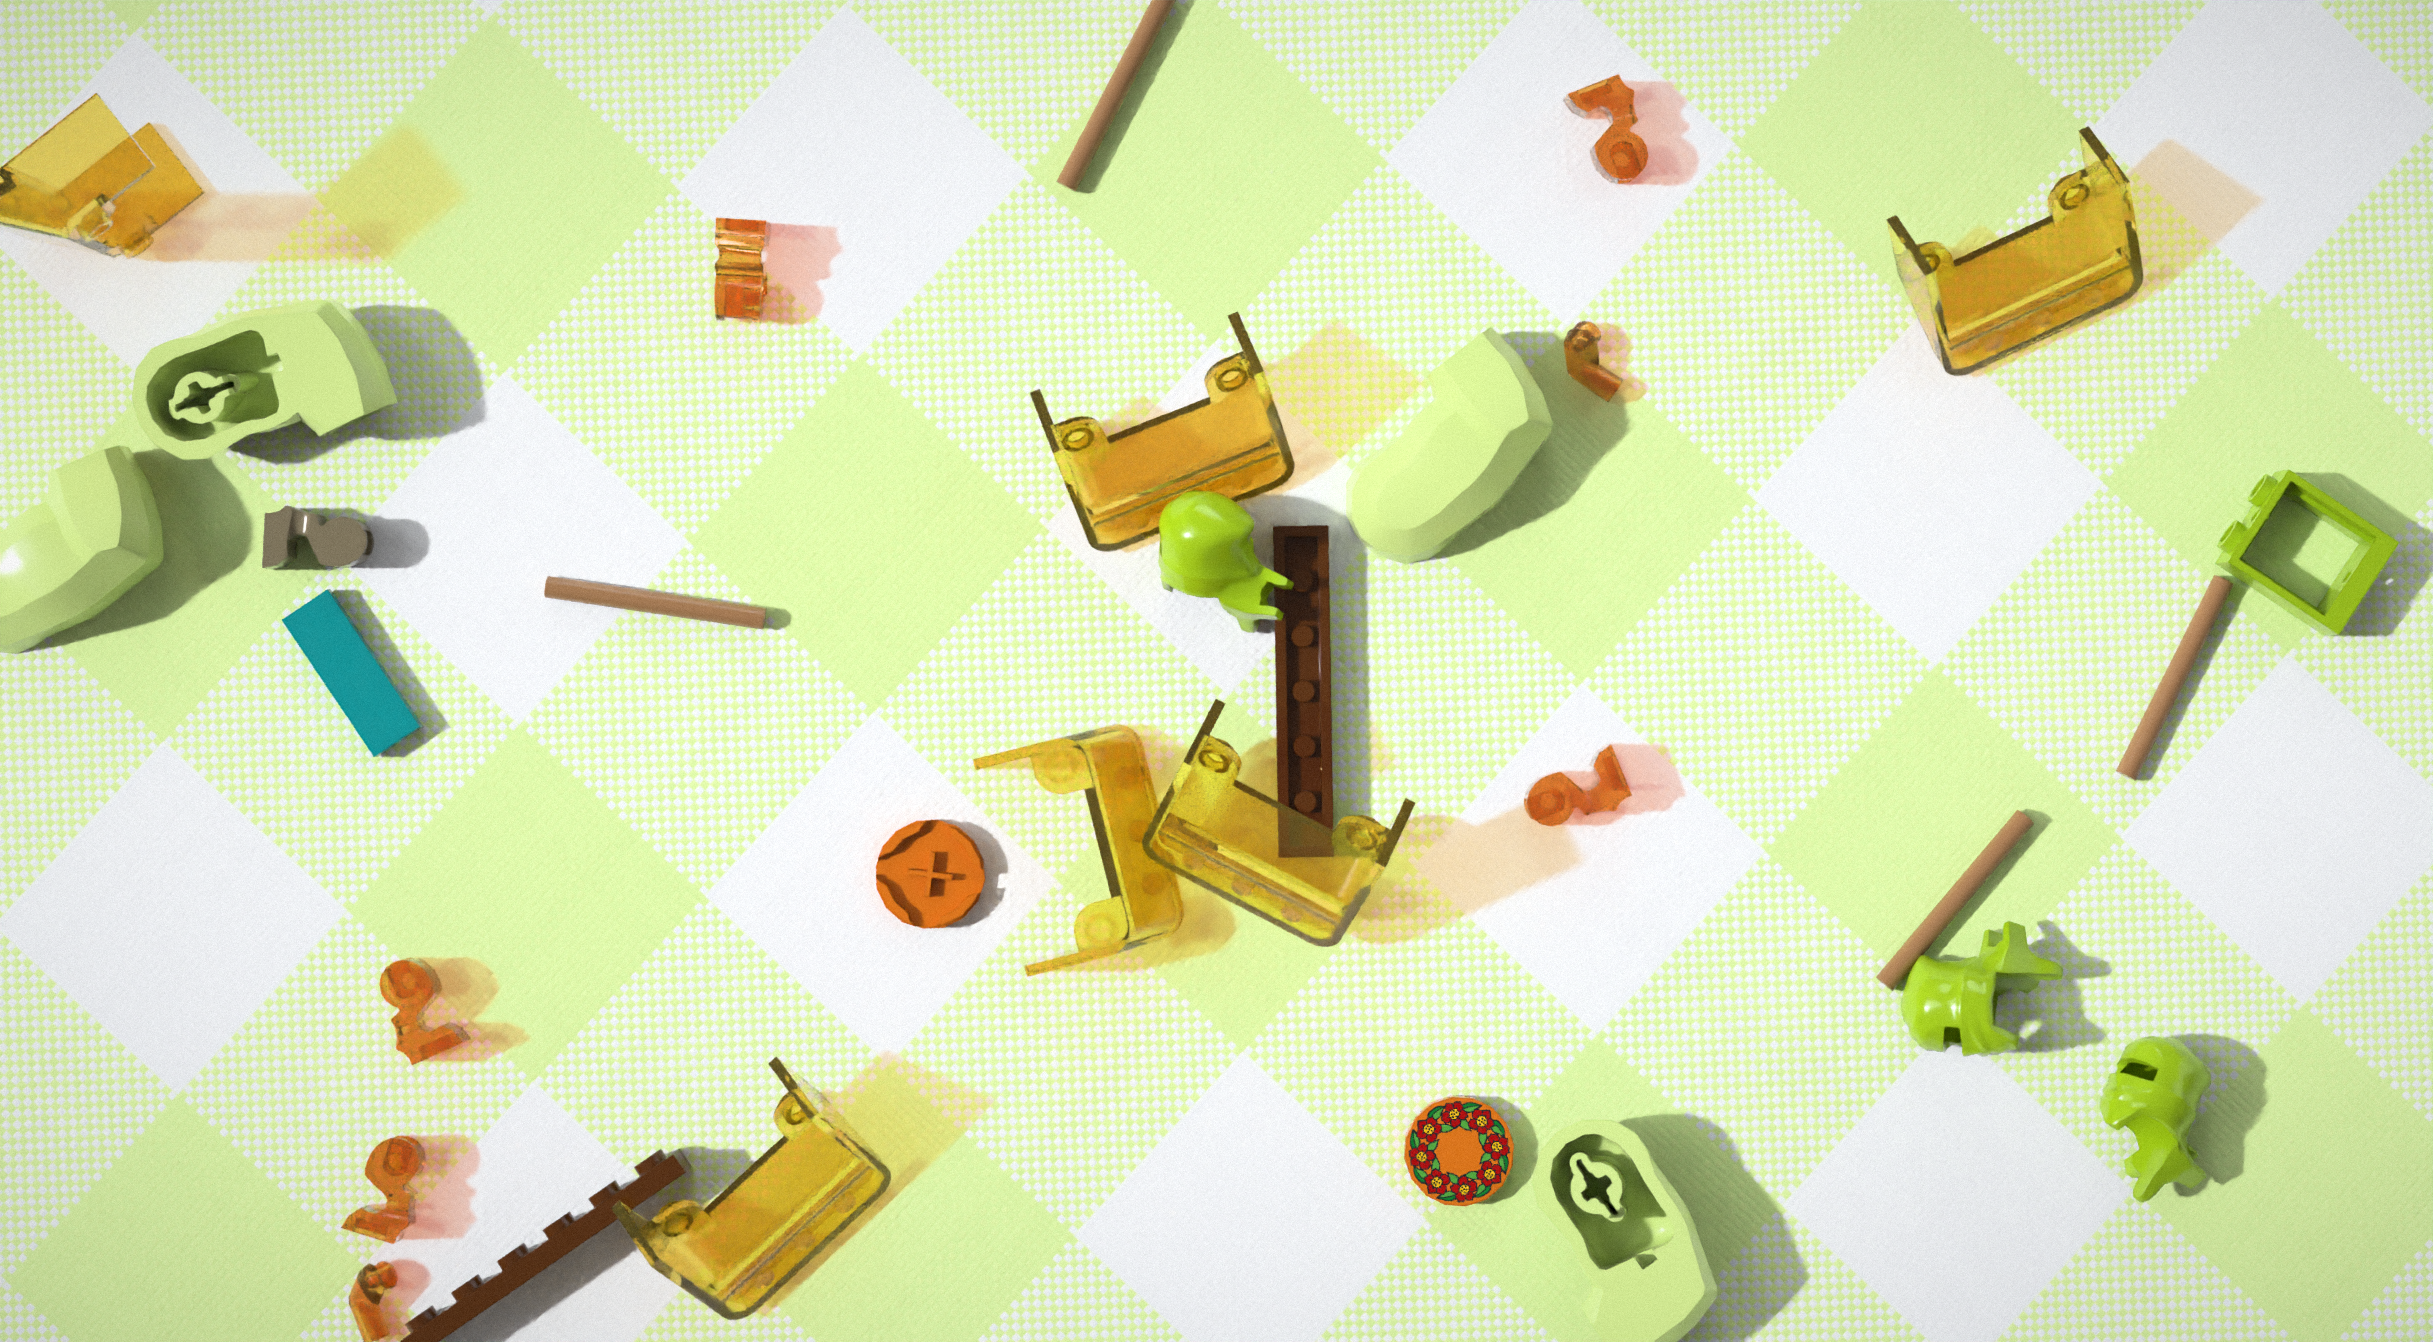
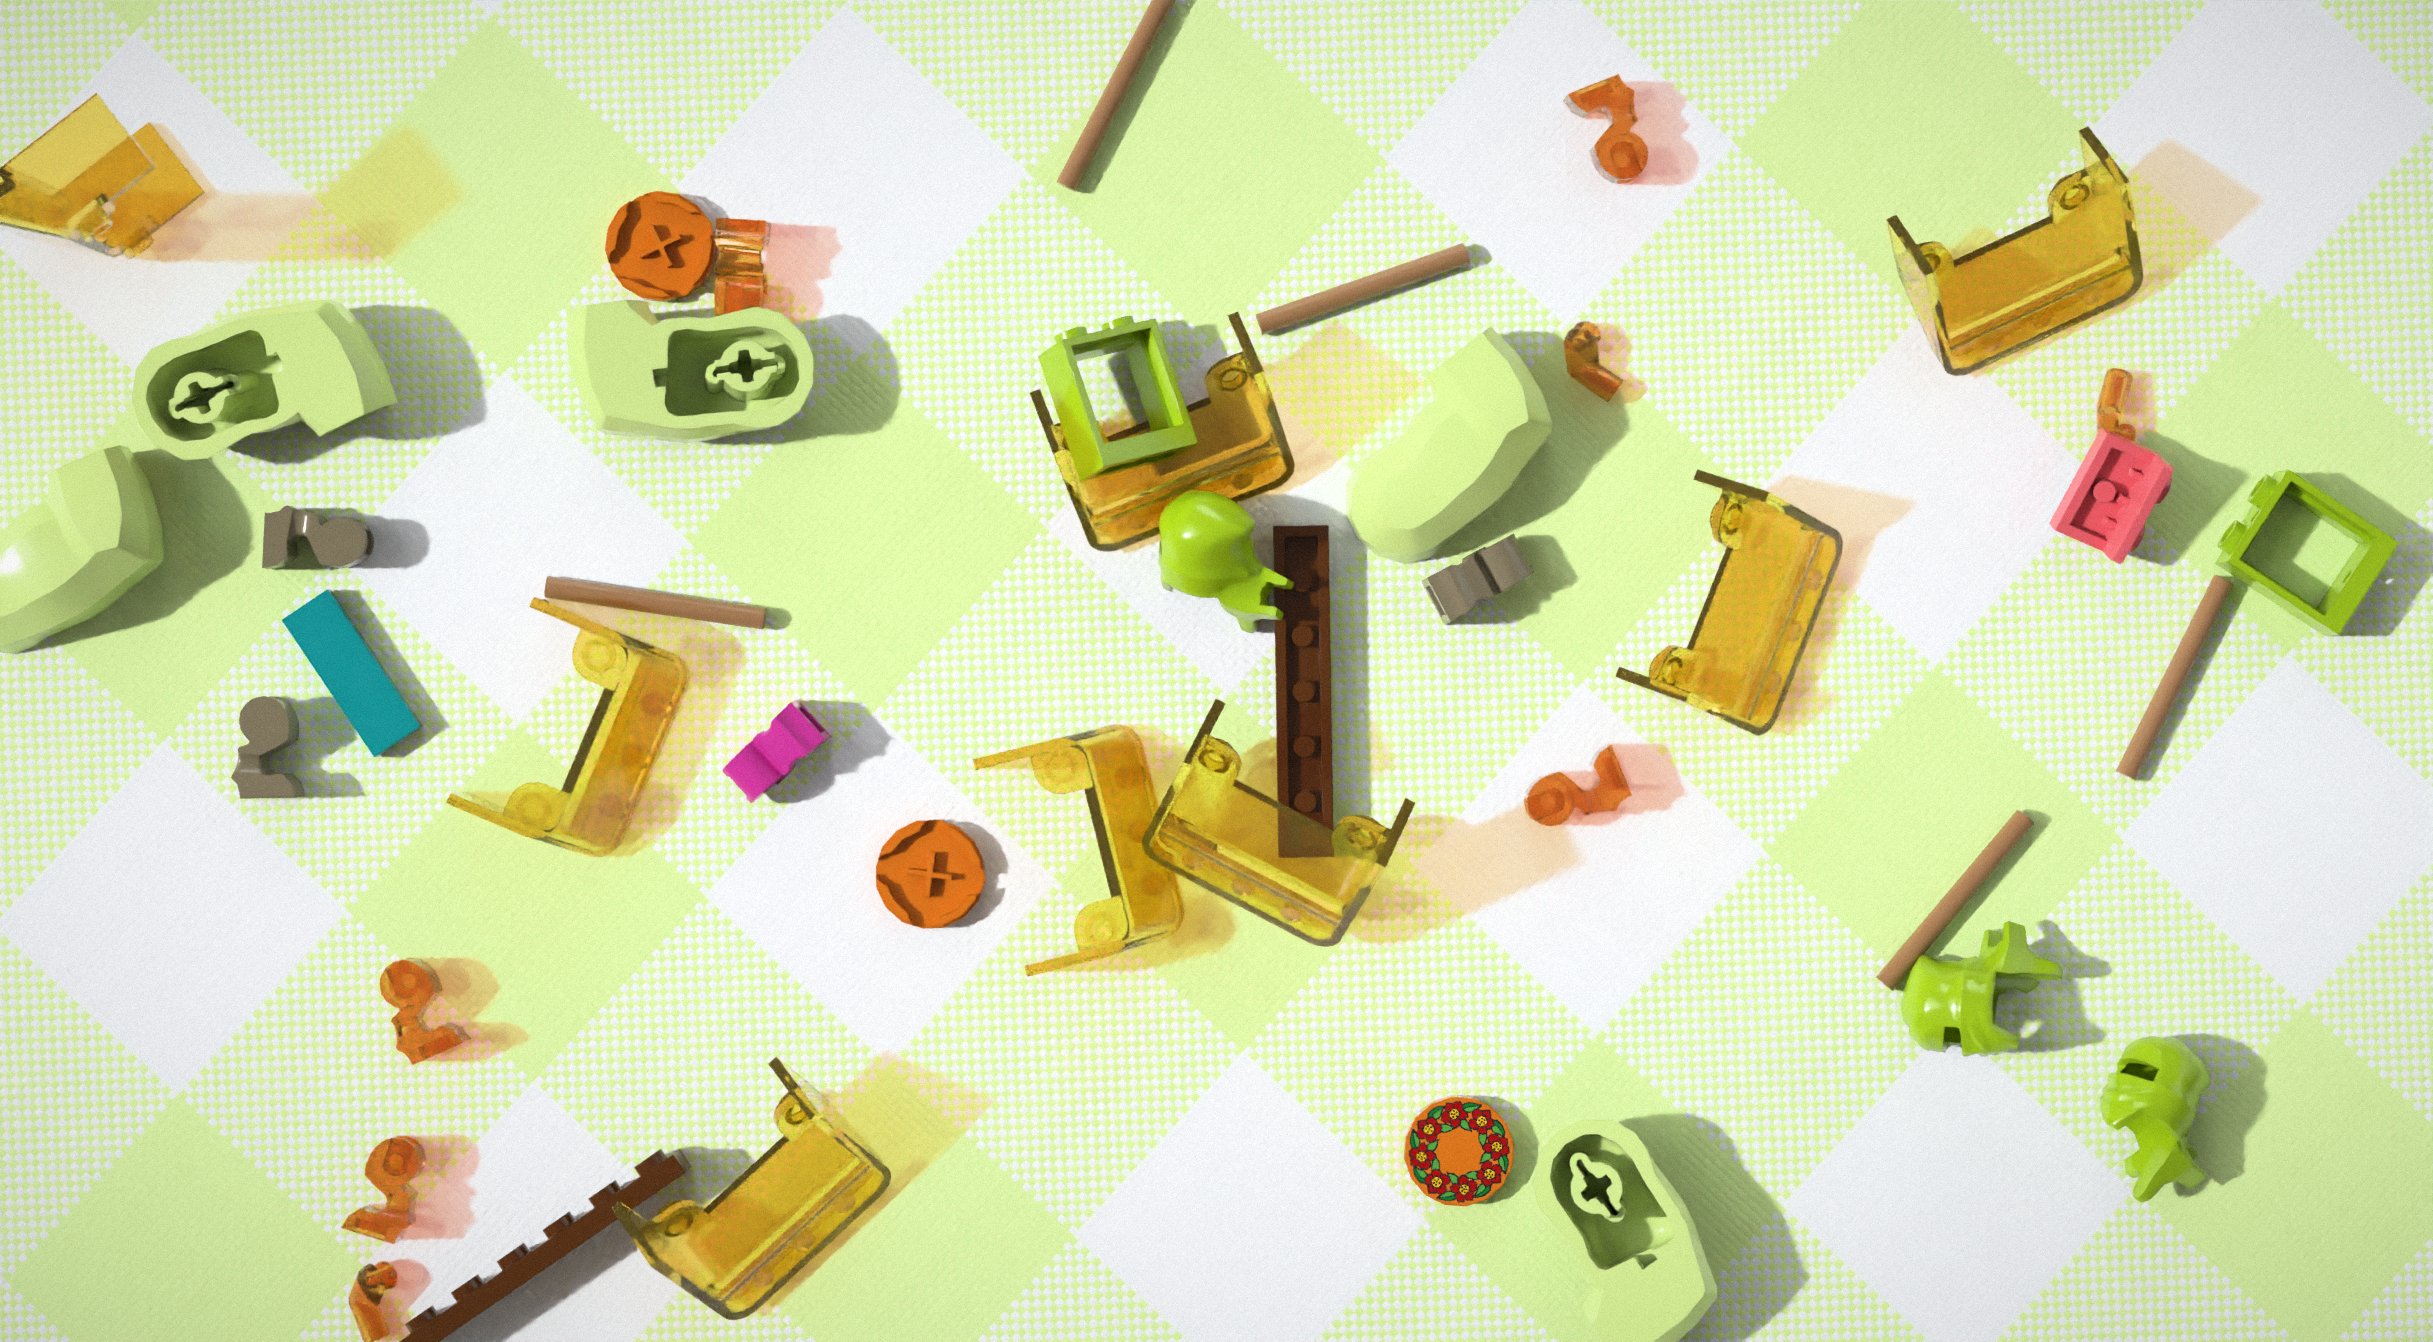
none -> dark tan leg [231,696,306,799]
none -> clear yellow windscreen [446,597,690,857]
none -> yellowish green piece [567,300,814,443]
none -> orange tile [605,191,717,302]
none -> dark pink leg [722,699,832,804]
none -> lime window [1038,316,1198,482]
none -> medium nougat bar [1255,243,1470,335]
none -> dark tan leg [1421,533,1534,625]
none -> clear yellow windscreen [1615,469,1843,736]
none -> coral bracket [2049,427,2174,564]
none -> clear orange arm [2096,368,2136,441]

